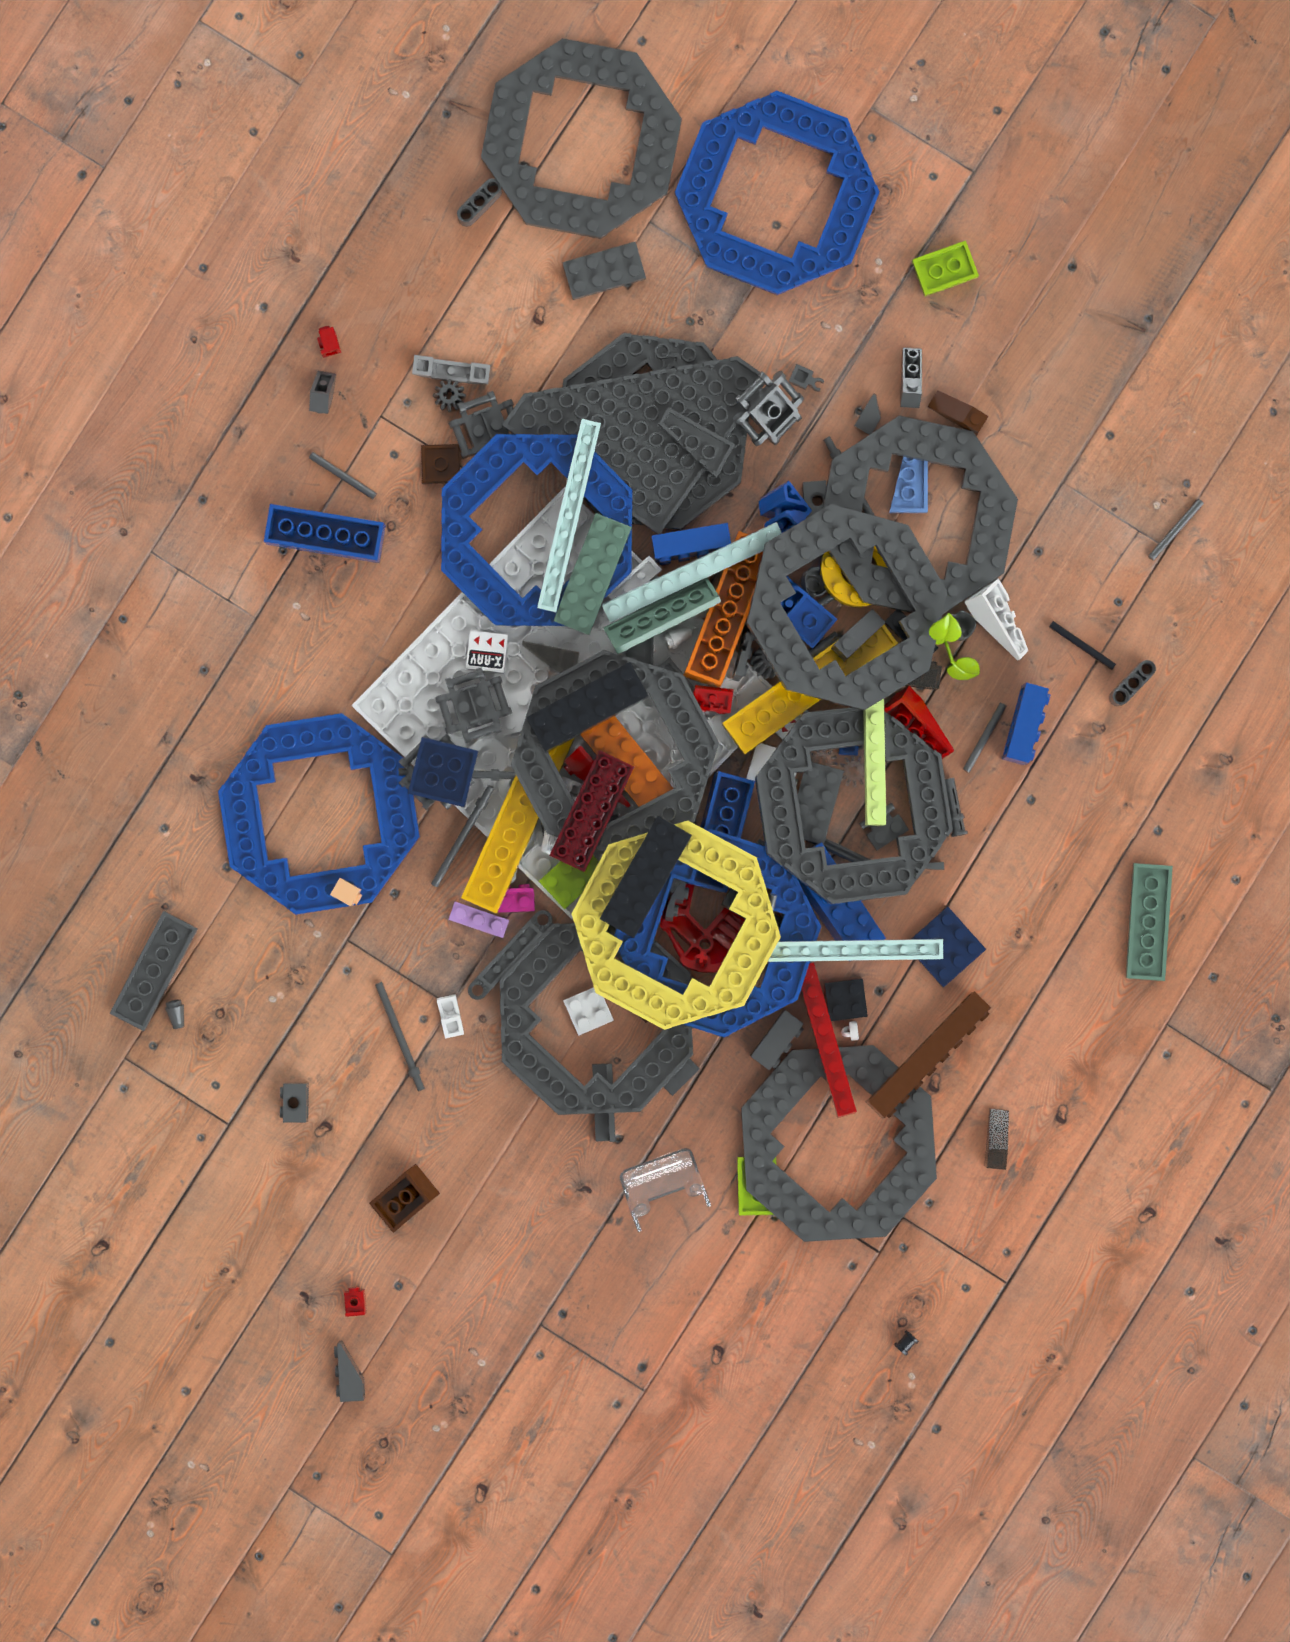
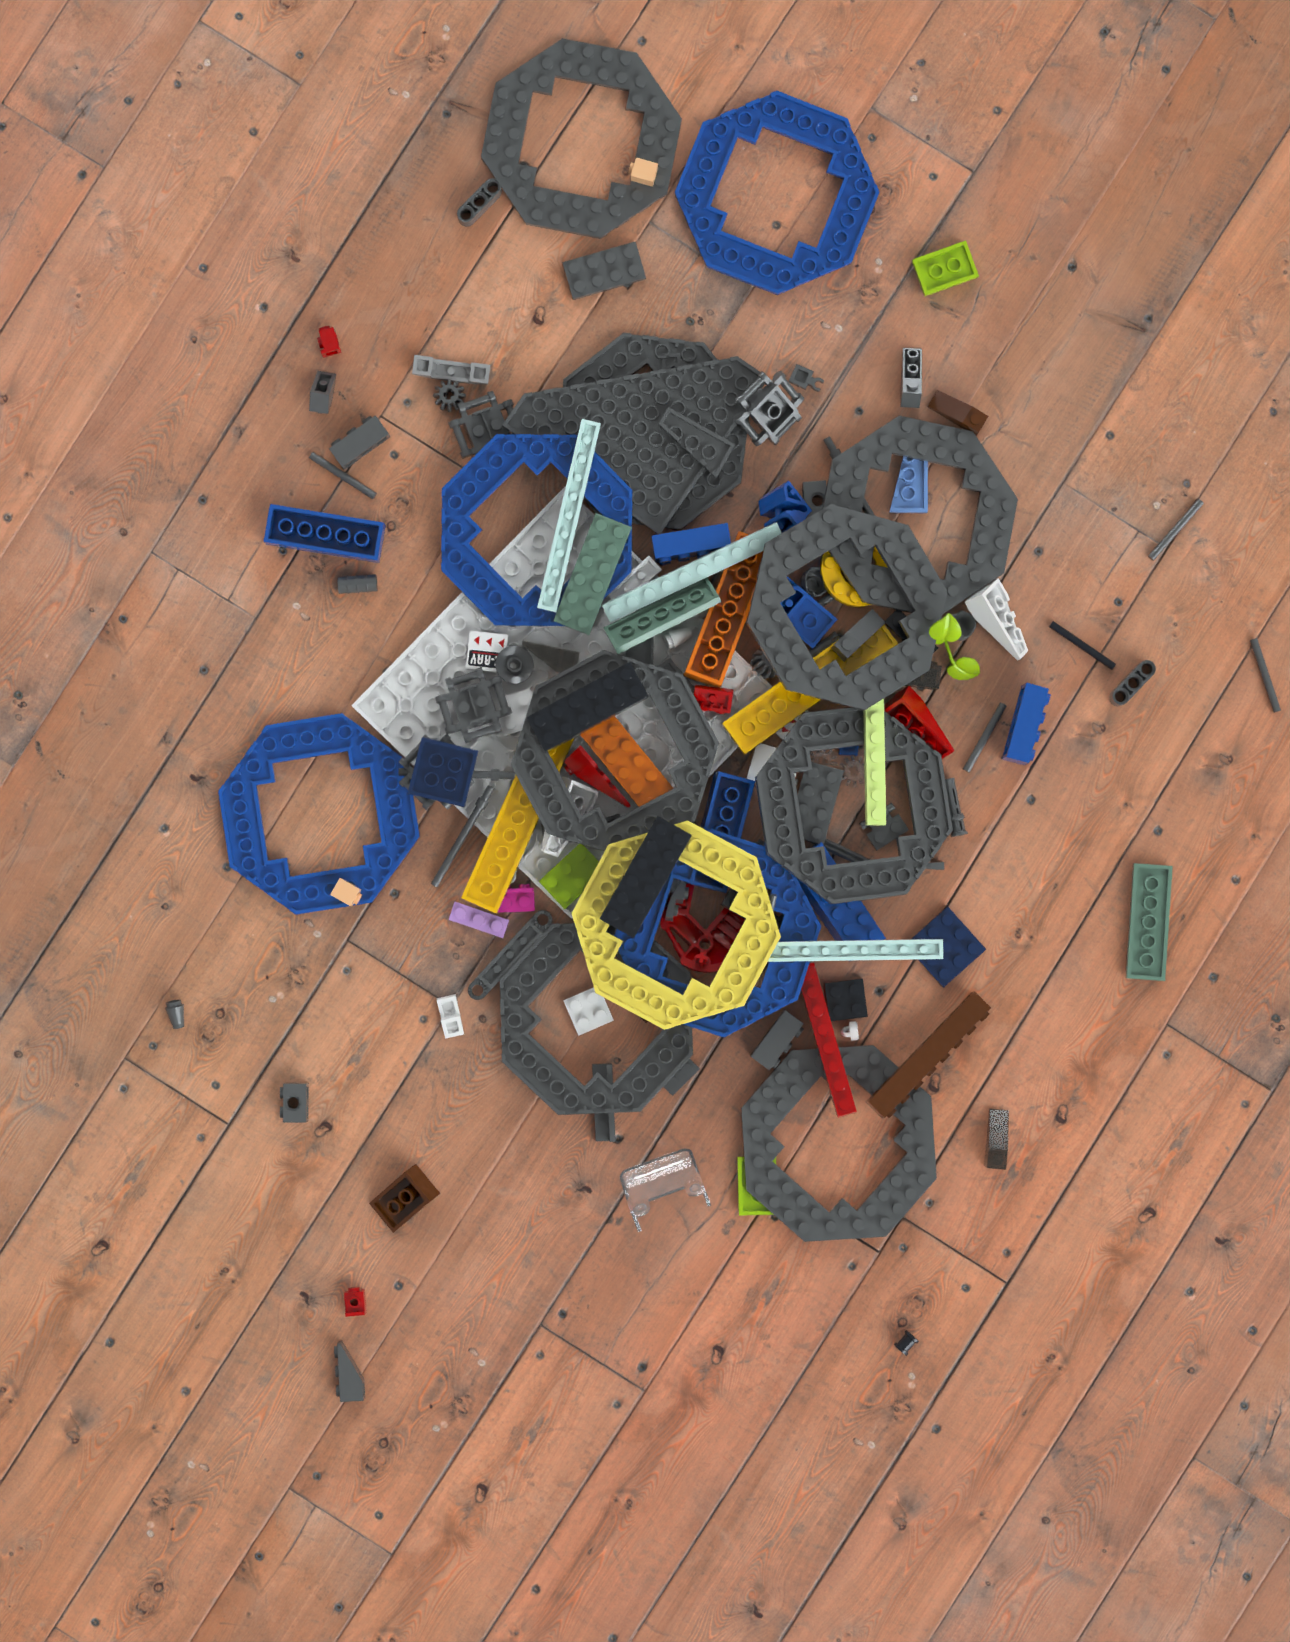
dark grey plate [109,911,198,1031] -> none
dark grey bar [375,982,425,1091] -> none
reddish brown tile [421,444,460,484] -> none
dark red plate [549,750,635,872] -> none
dark grey wing [732,614,755,682] -> none
dark grey slope [854,394,881,435] -> none
none -> dark grey brick [329,415,390,470]
none -> dark grey axle [337,574,378,594]
none -> dark grey dish [495,645,534,684]
none -> light nougat brick [628,157,658,187]
none -> dark grey bar [1250,638,1281,713]

